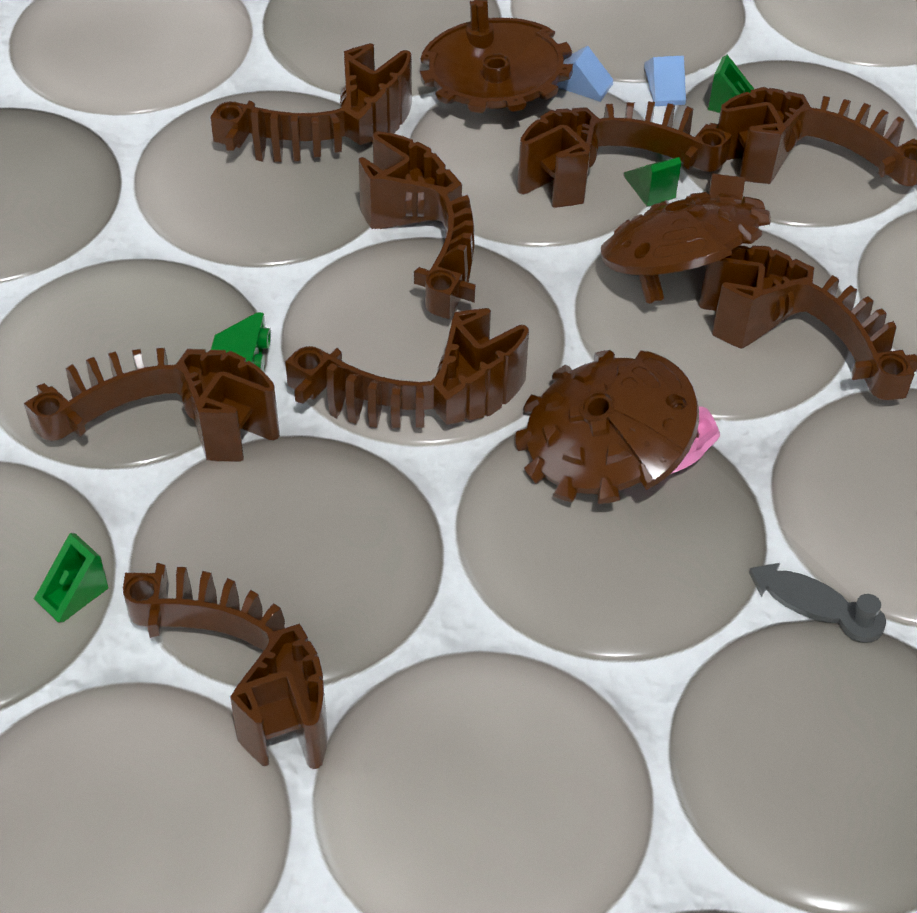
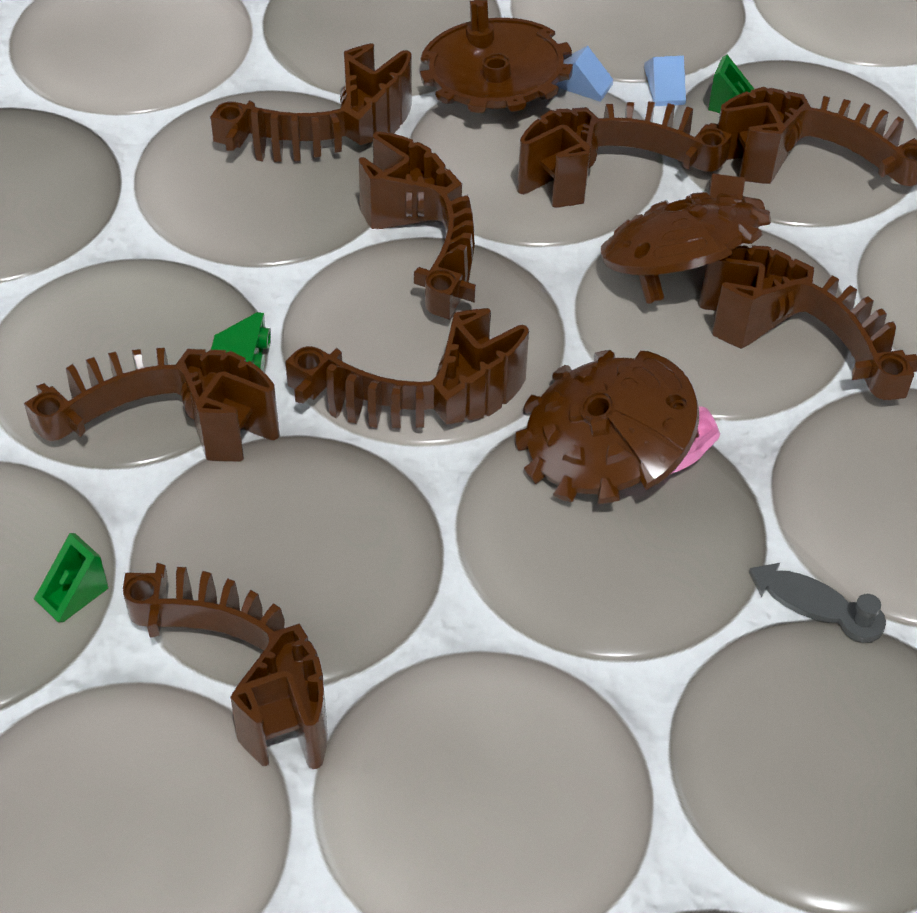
green slope [624,157,681,207] -> none

